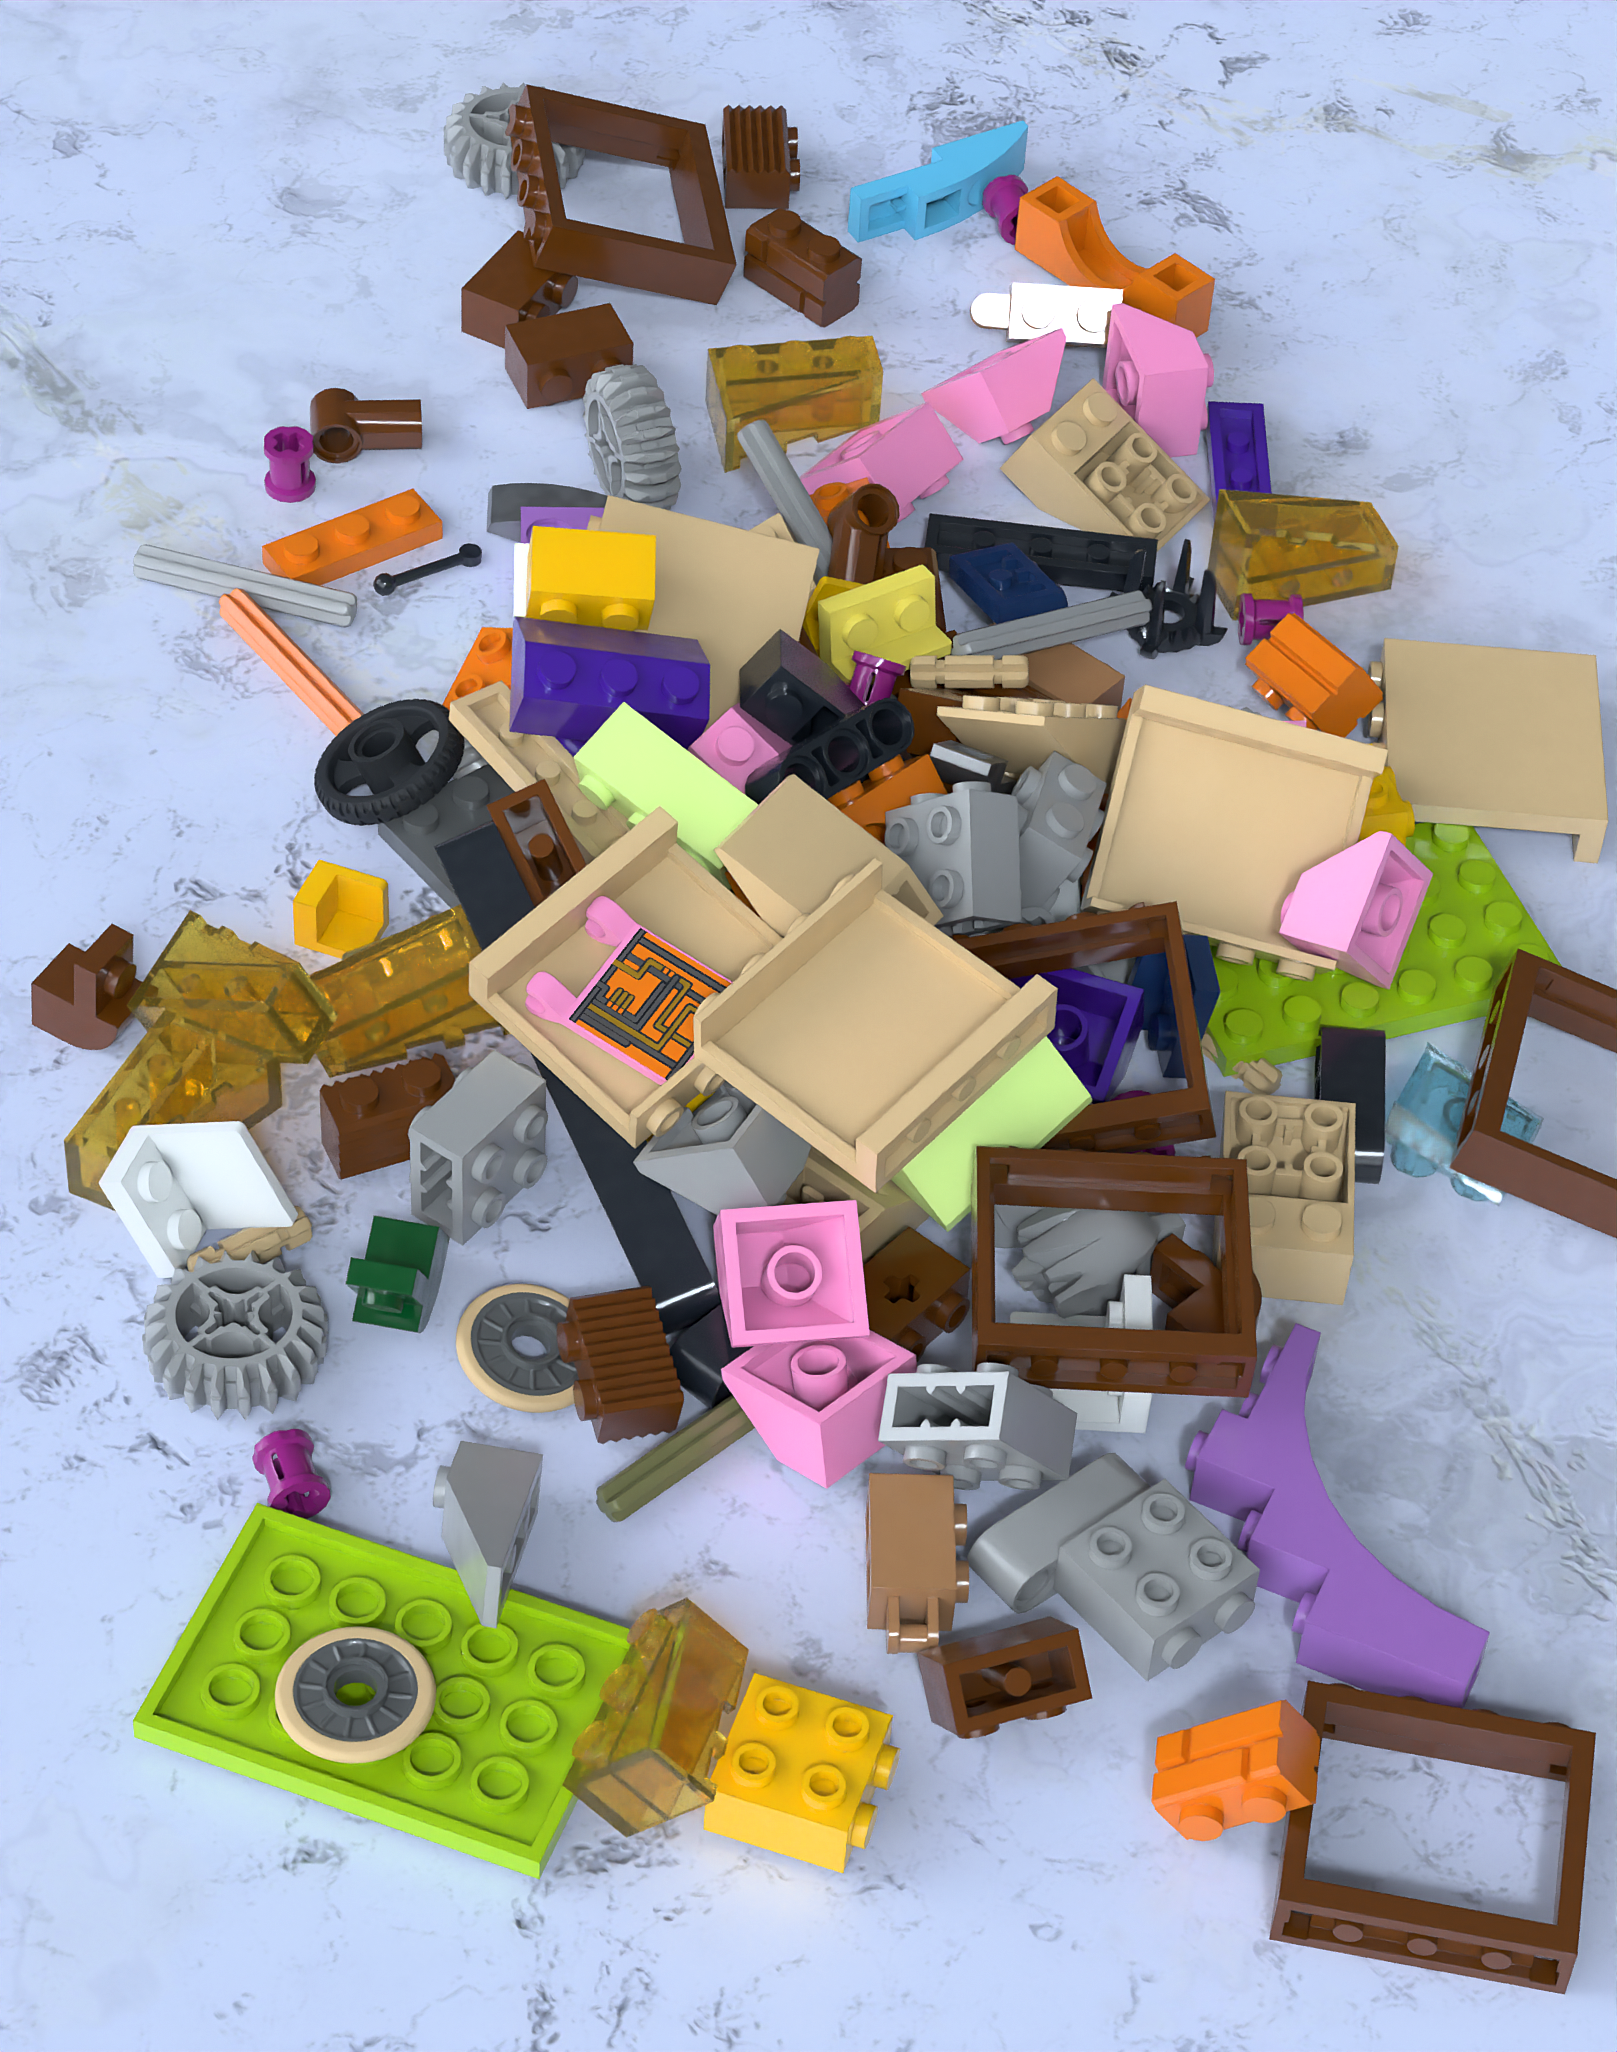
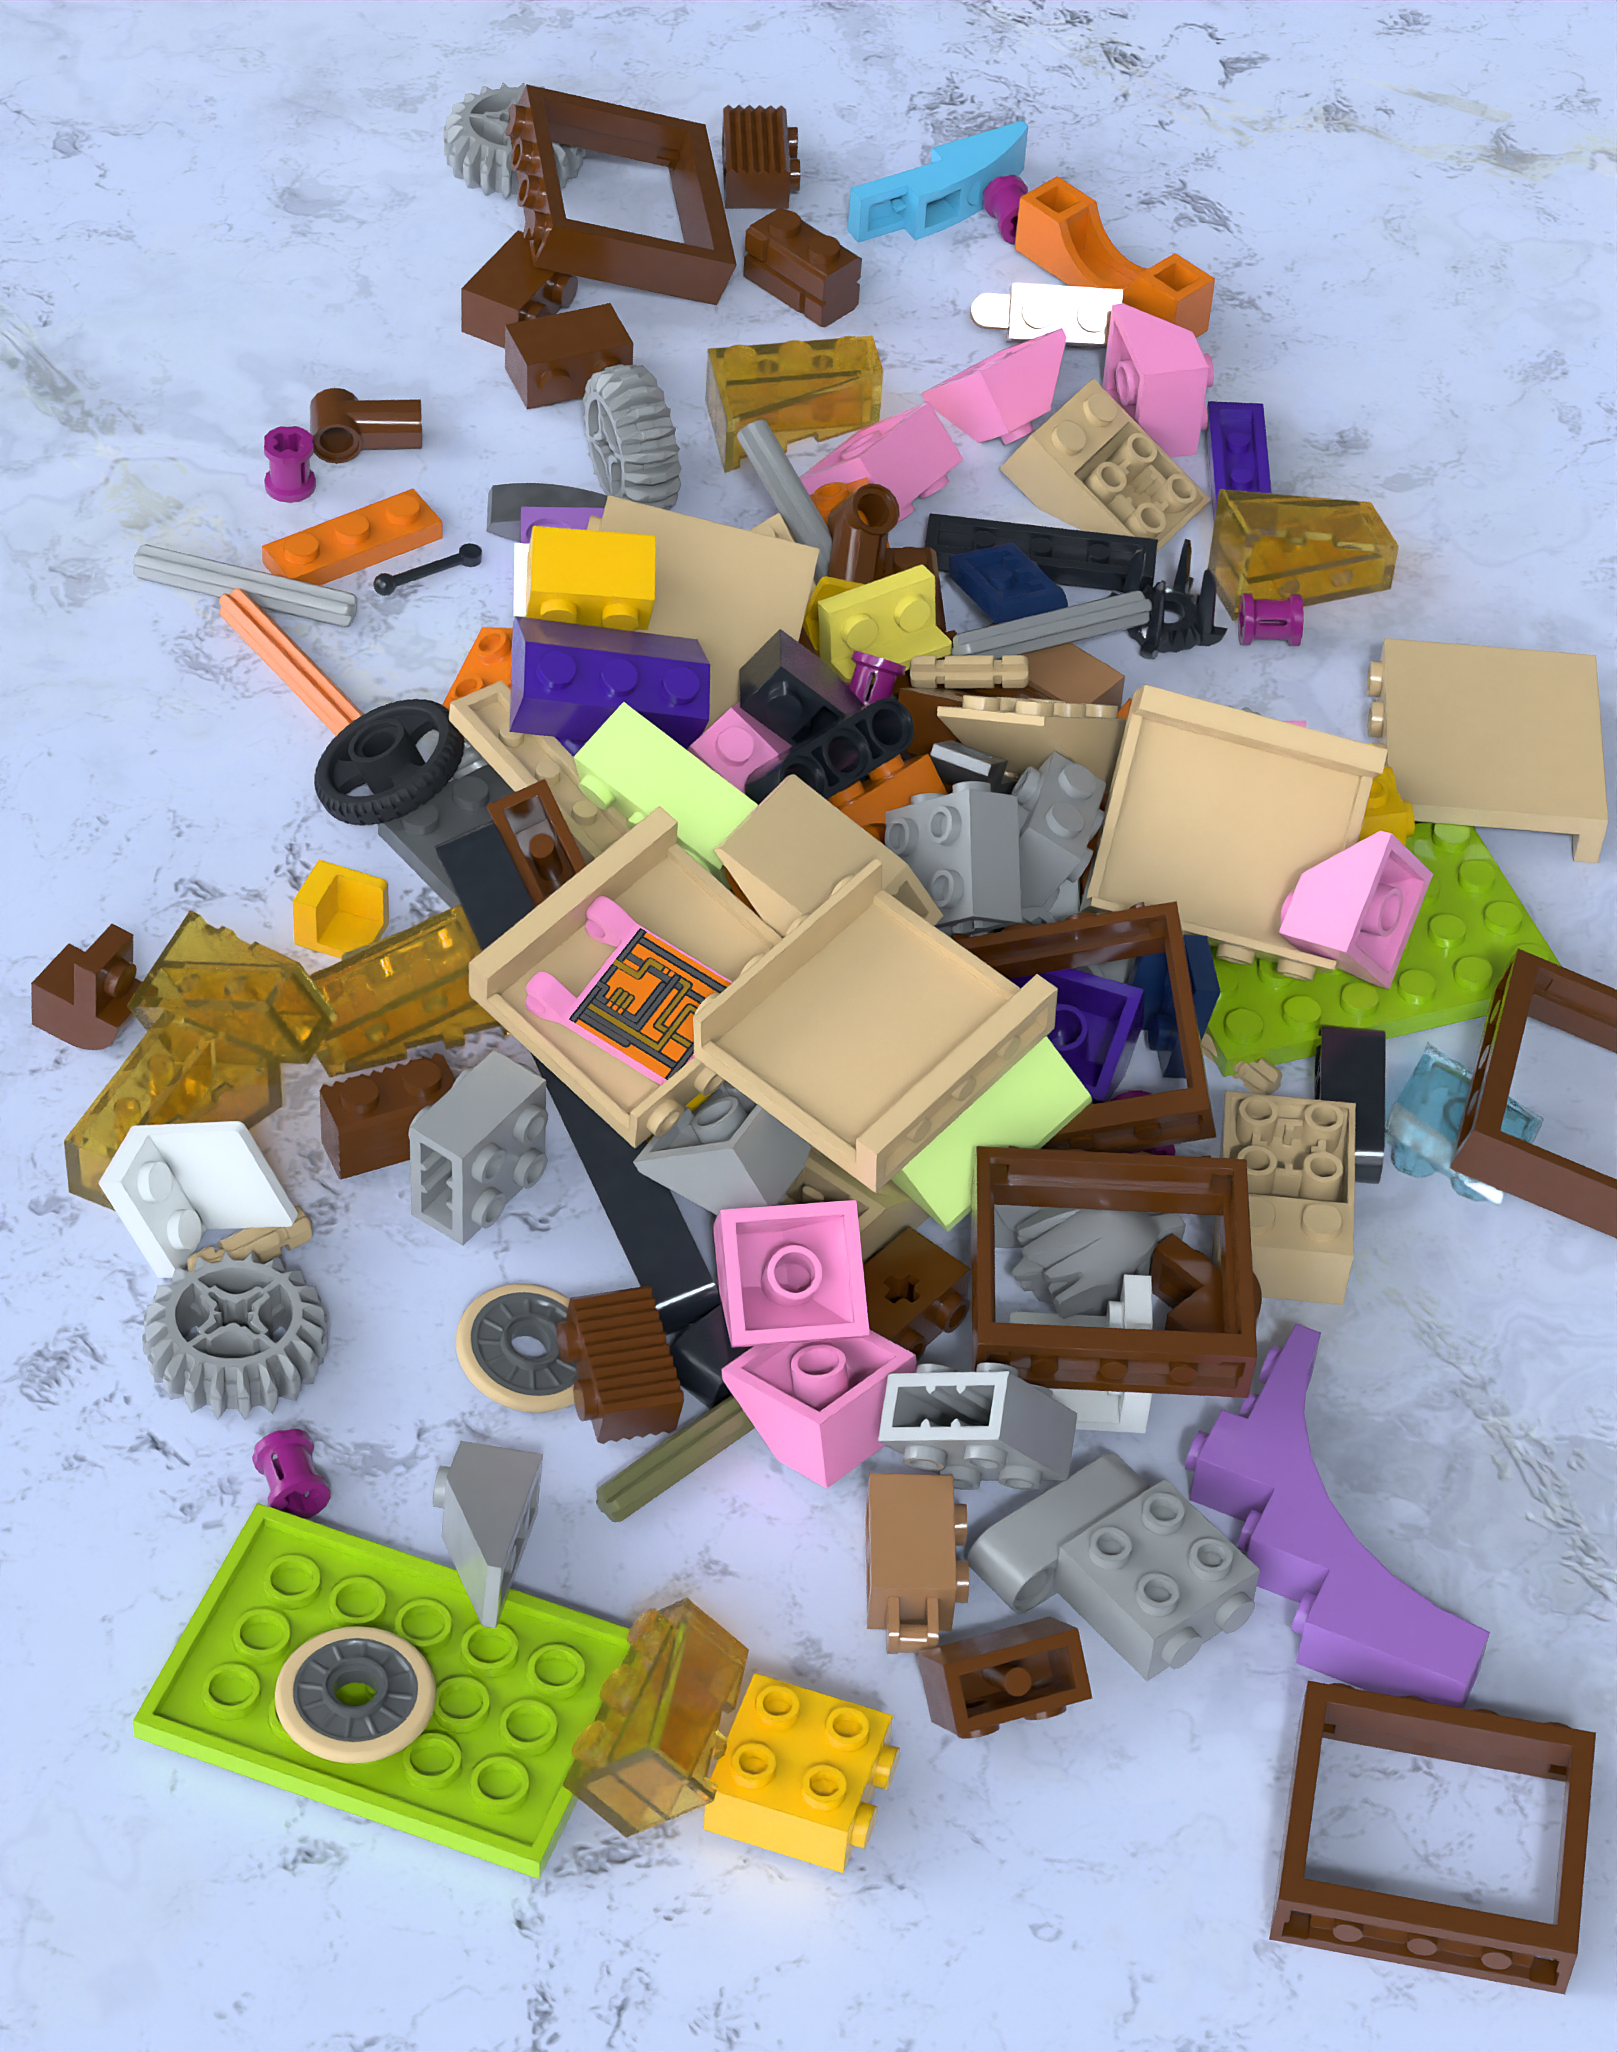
dark green brick [345,1216,450,1333] -> none
orange brick [1151,1700,1320,1841] -> none
orange brick [1245,613,1383,738] -> none

